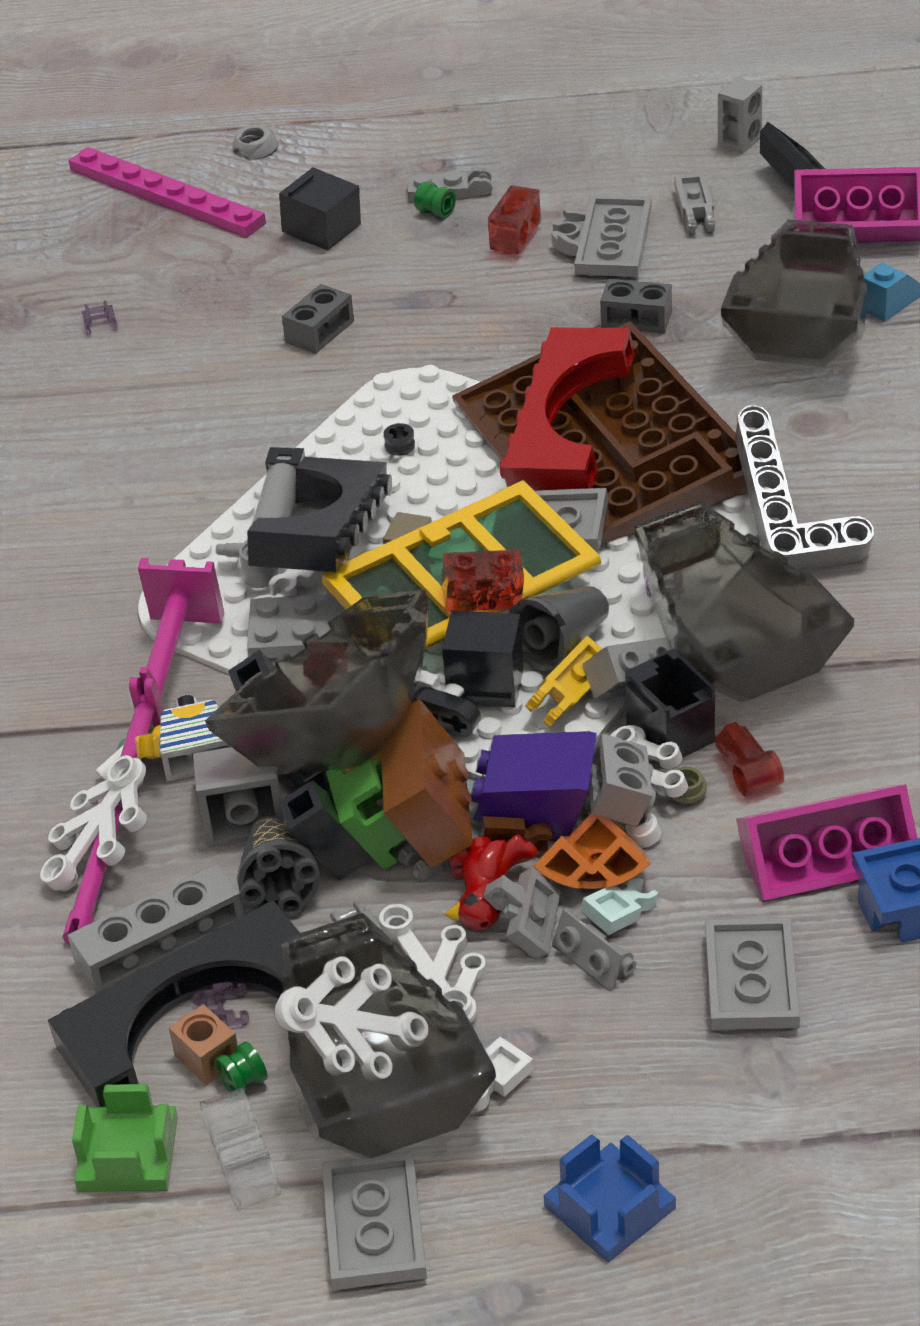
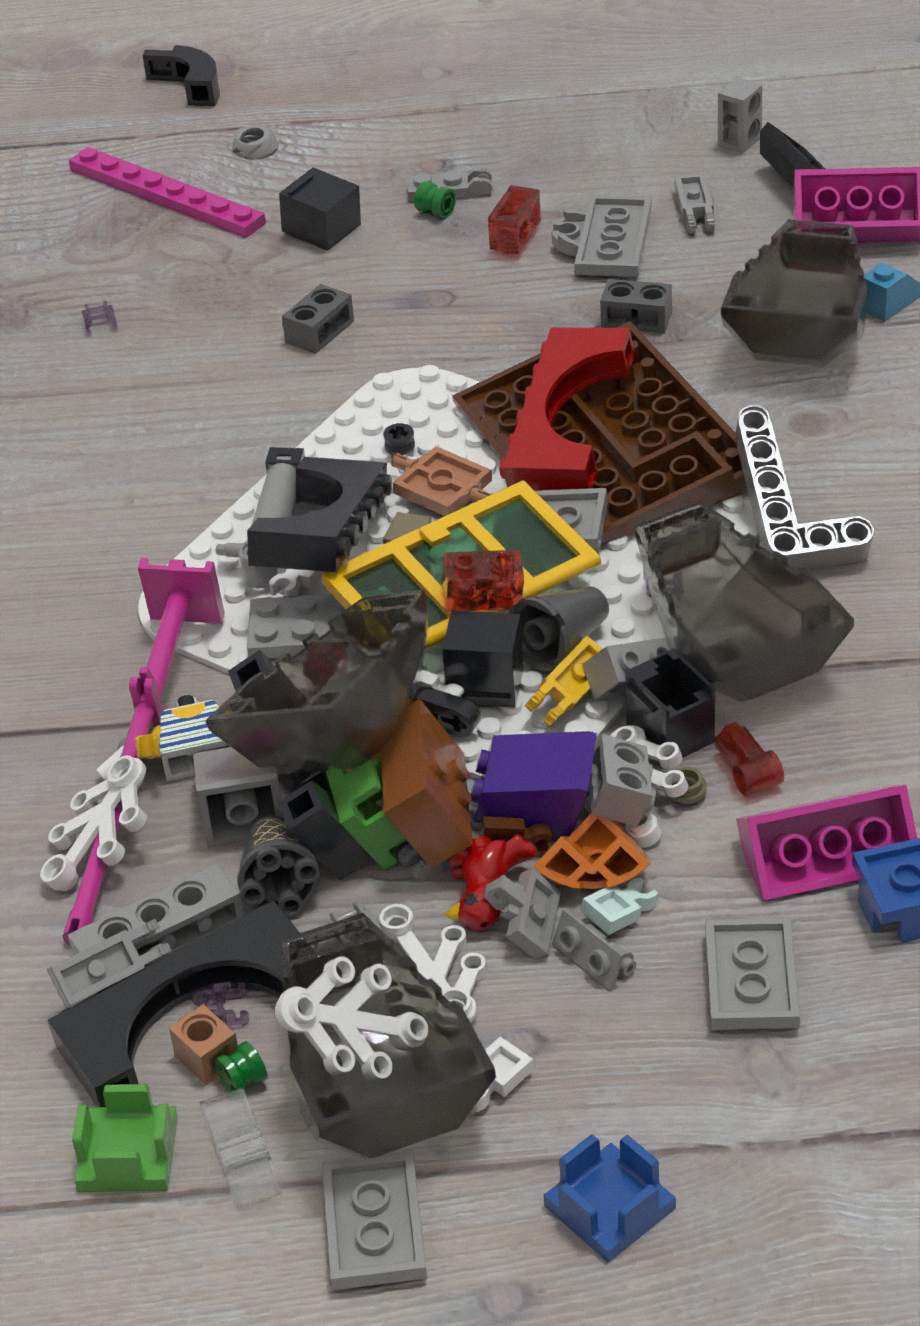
none -> light grey hinge [47,919,172,1008]
none -> black arch [142,45,220,106]
none -> nougat plate [391,446,492,516]

